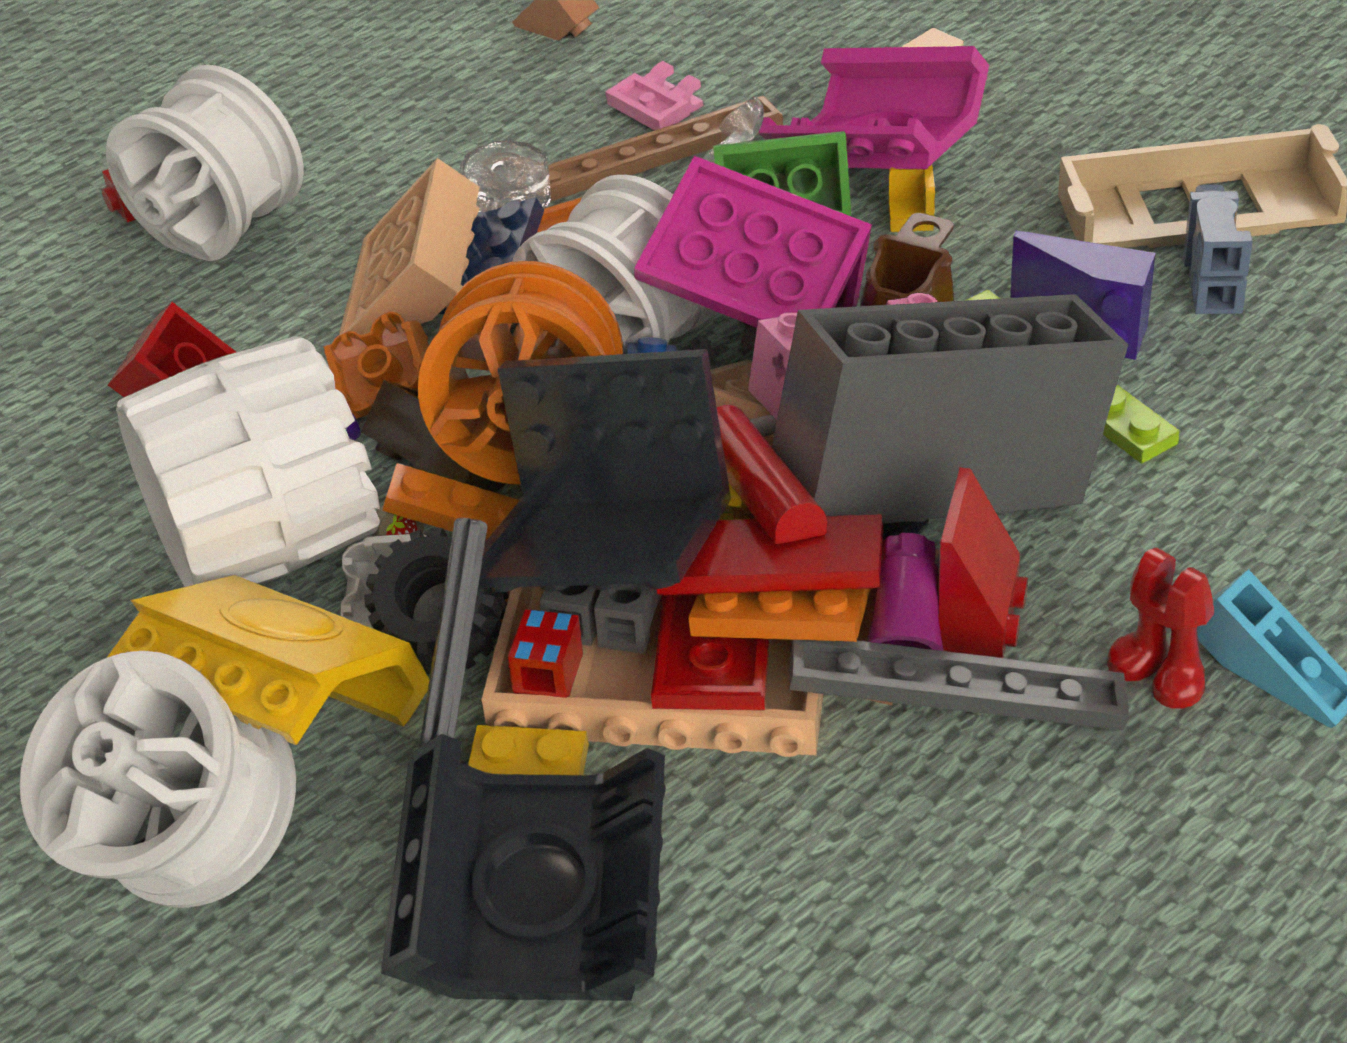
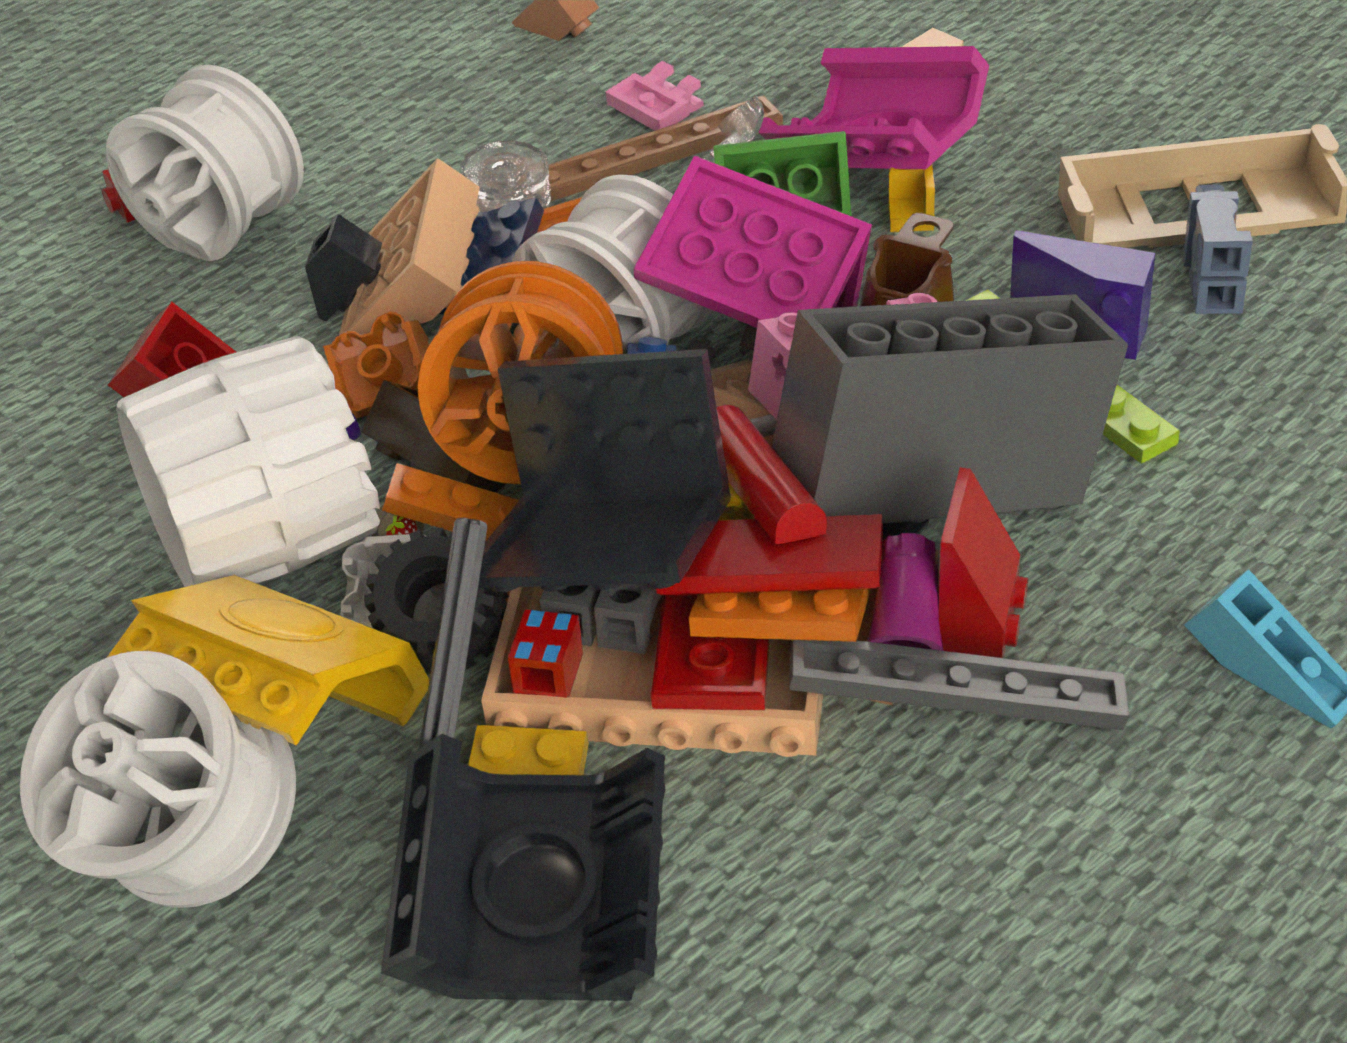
red piece [1107,547,1214,709] -> none
none -> black slope [305,214,382,321]

